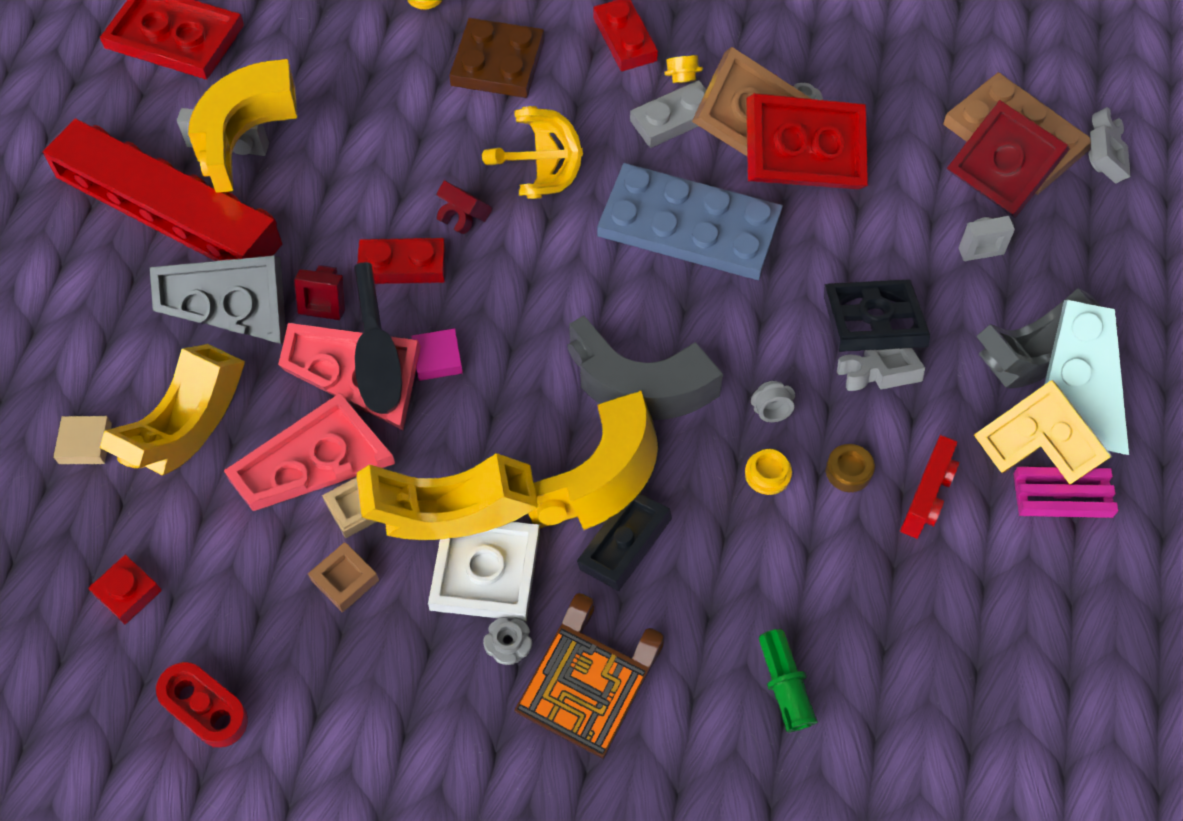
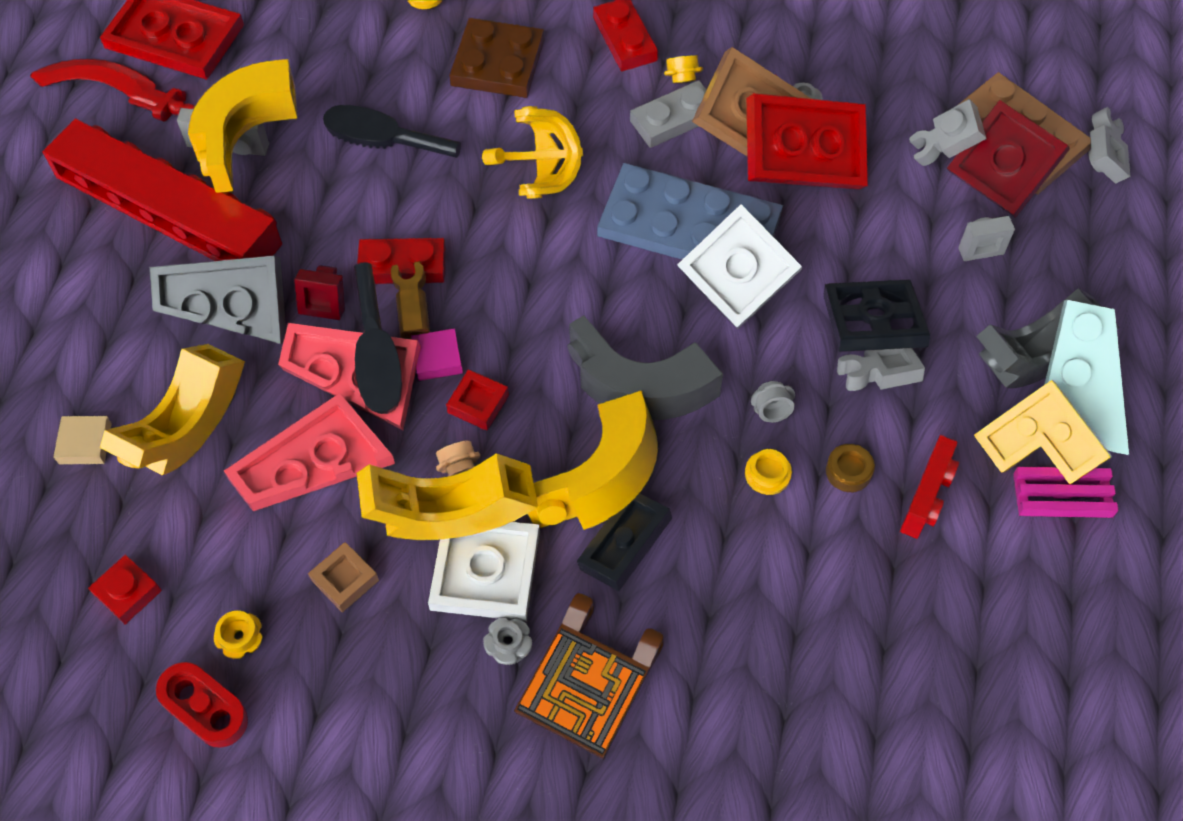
tan tile [322,477,377,538] -> none
dark red tile [436,180,493,234] -> none
green axle [759,629,818,733] -> none
none -> red sword [30,59,195,122]
none -> yellow plate [213,610,263,659]
none -> black piece [323,105,461,158]
none -> pearl gold bar [391,261,430,339]
none -> light nougat plate [436,441,481,476]
none -> red plate [446,369,509,431]
none -> white plate [677,204,802,329]
none -> light grey plate [909,99,987,166]

